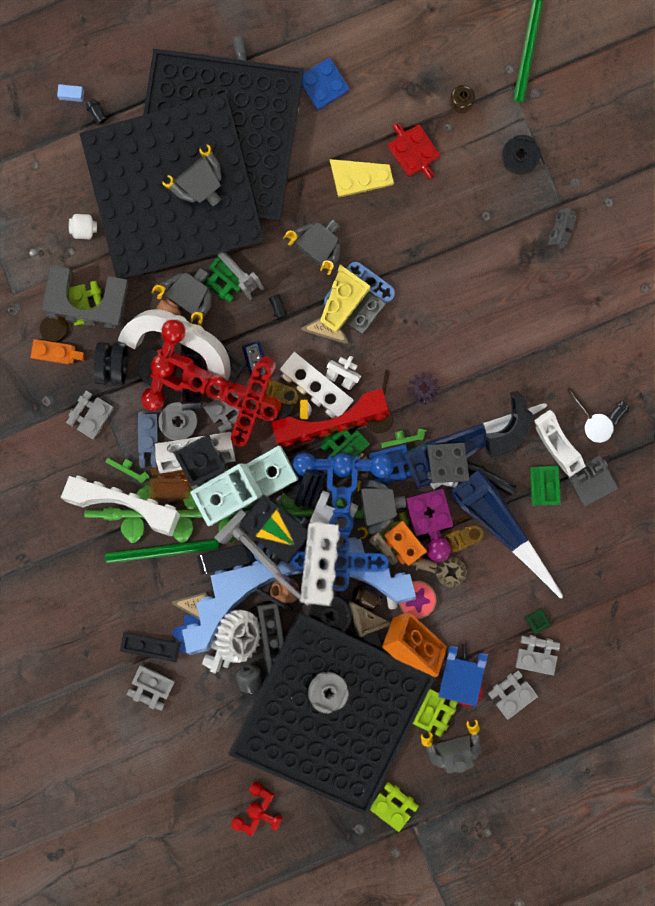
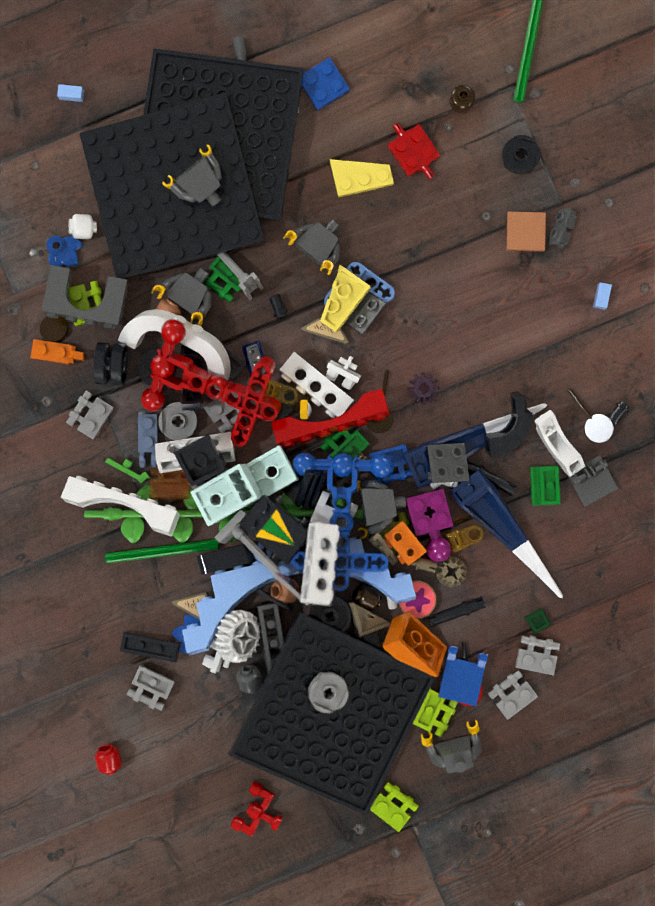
black pin [86,99,108,125] -> none
bright green piece [381,429,426,448] -> none
none -> blue plate [46,236,83,267]
none -> red head [94,744,122,775]
none -> black pin [428,596,486,627]
none -> nougat tile [506,212,546,252]
none -> light blue piece [593,282,612,310]

